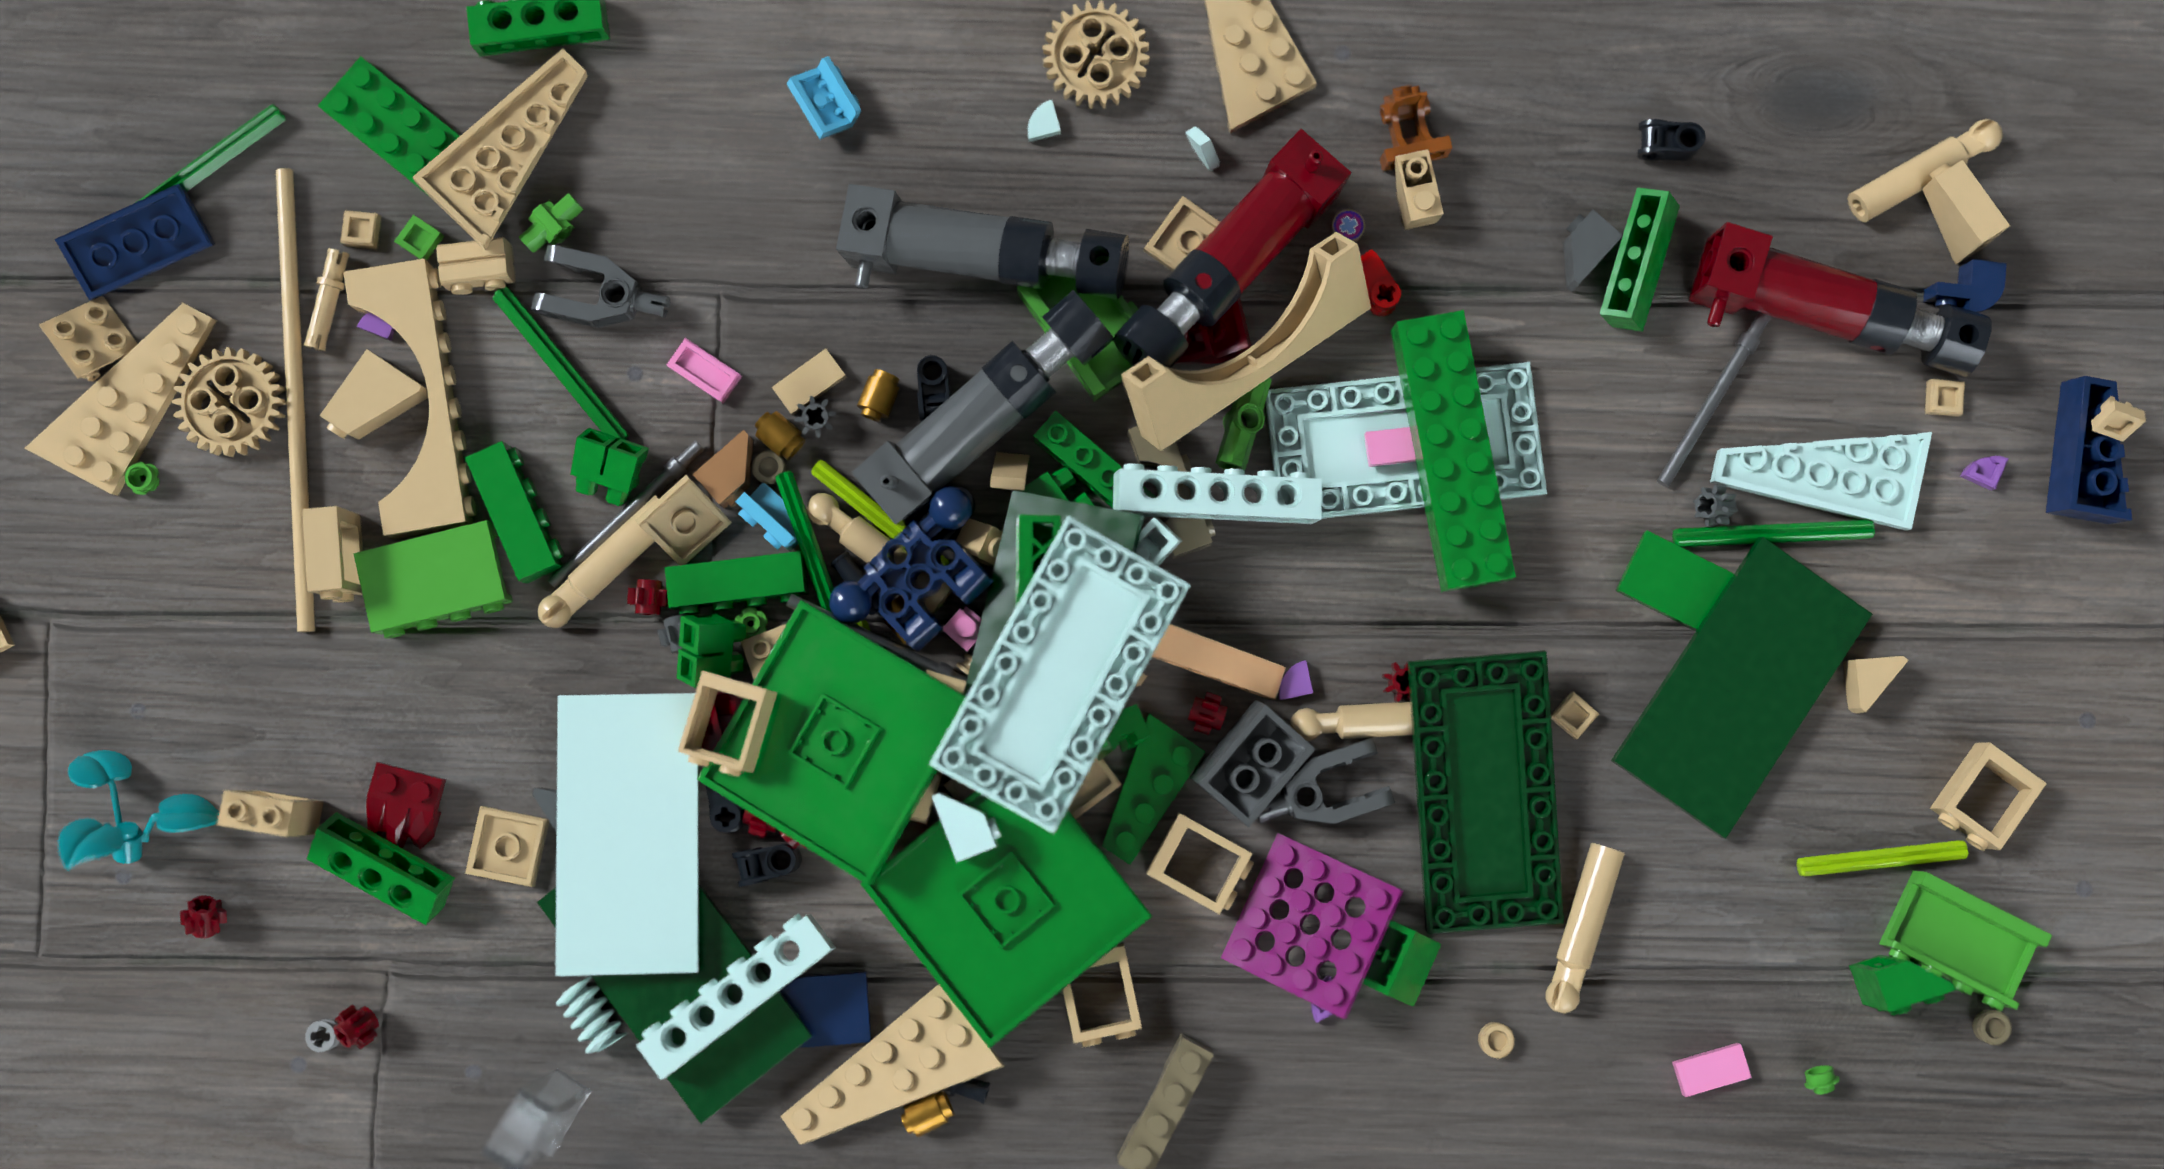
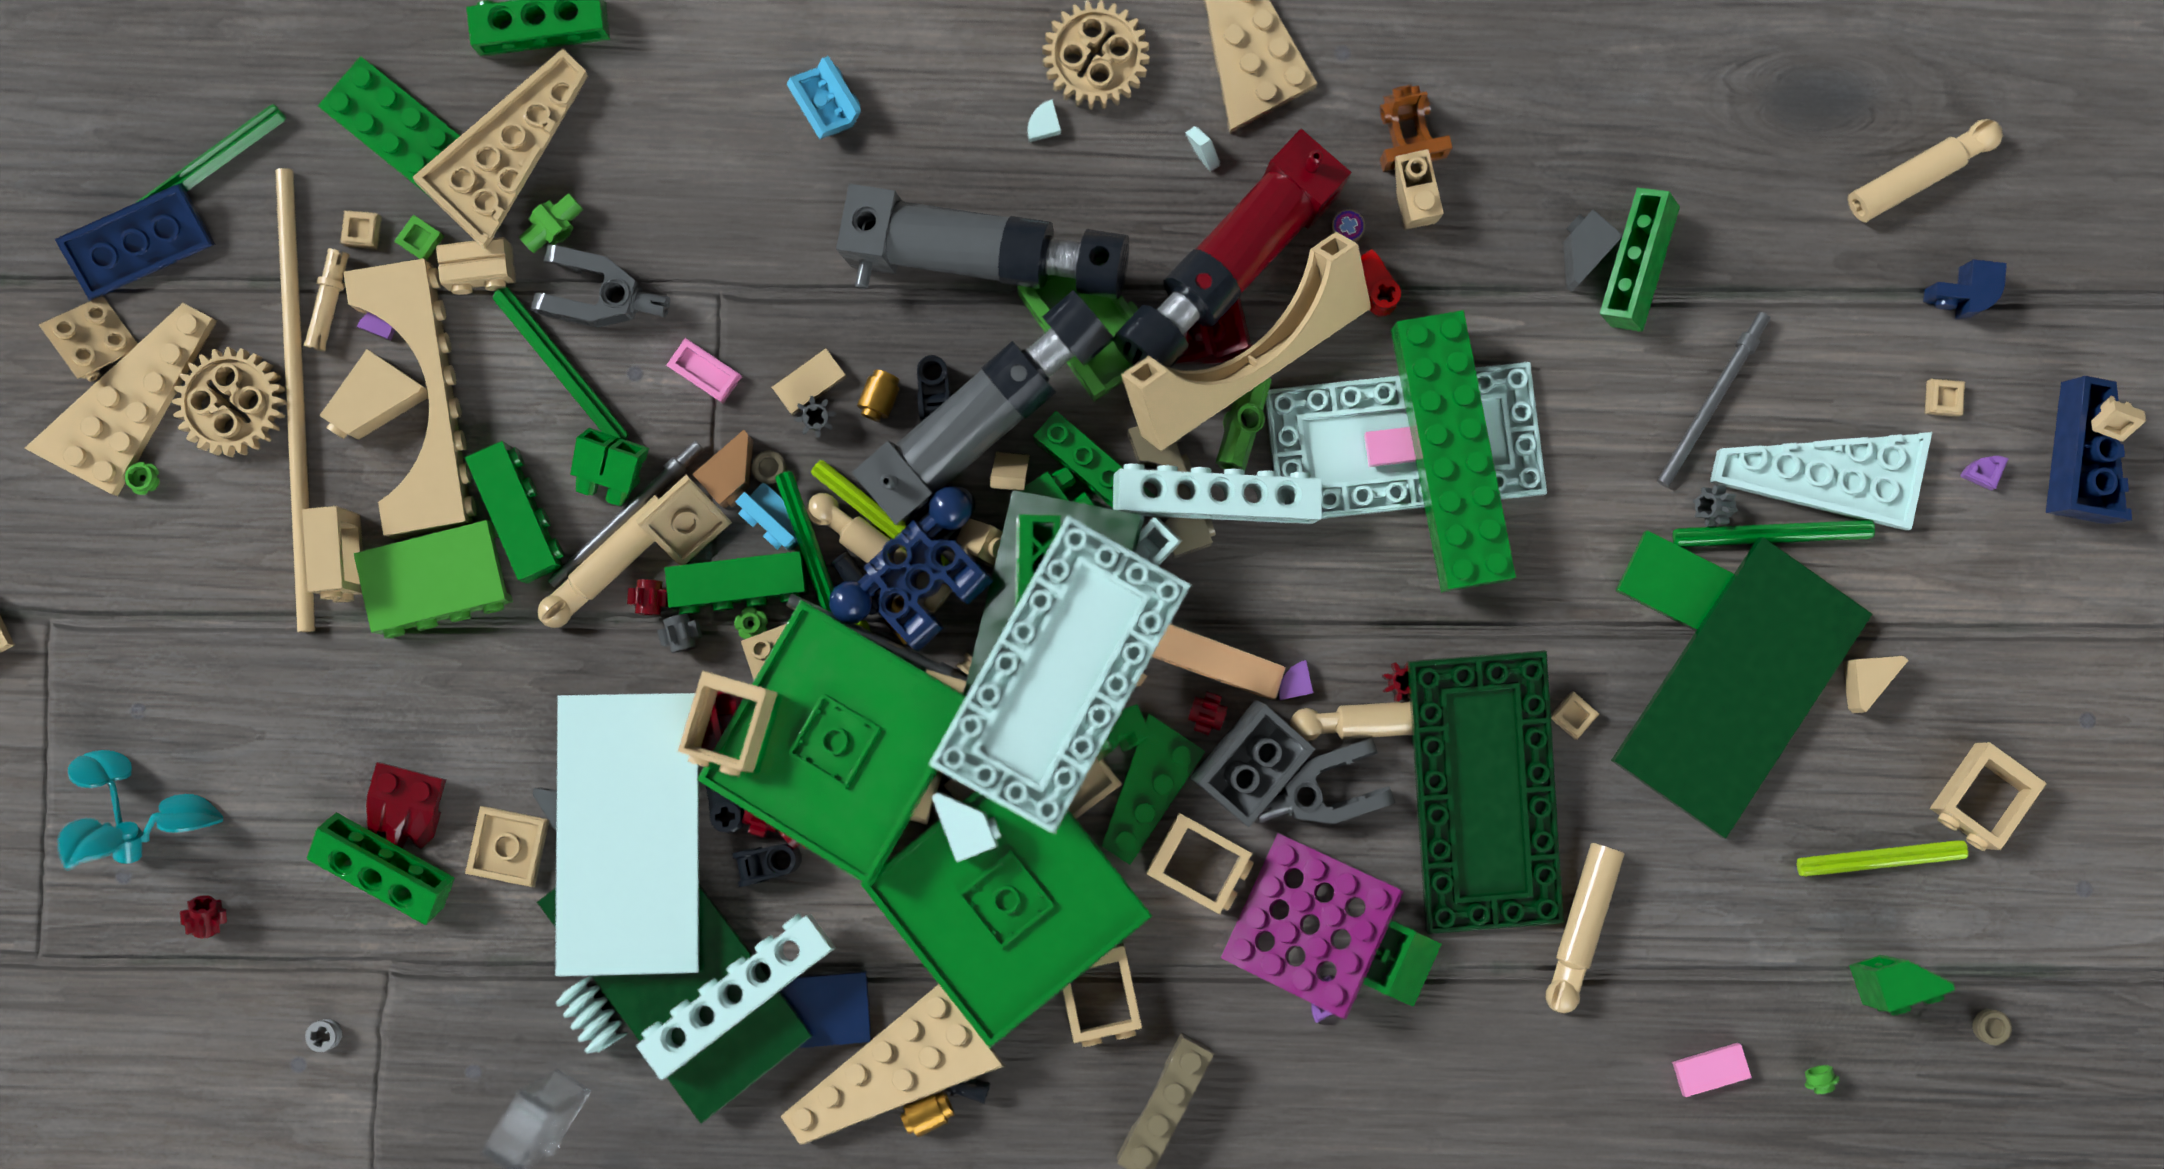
tan window [217,790,324,837] -> none
dark red gear [333,1004,379,1050] -> none
green hips [676,614,746,688] -> none
pearl gold brick [755,411,806,460] -> none
bright pink brick [943,607,982,654] -> none
tan tile [1144,196,1220,271] -> none
tan tile [1478,1022,1515,1058] -> none
black piece [1637,119,1706,161] -> none
dark red piece [1688,222,1992,377] -> none
bright green panel [1879,871,2052,1011] -> none
tan slope [1923,160,2010,265] -> none

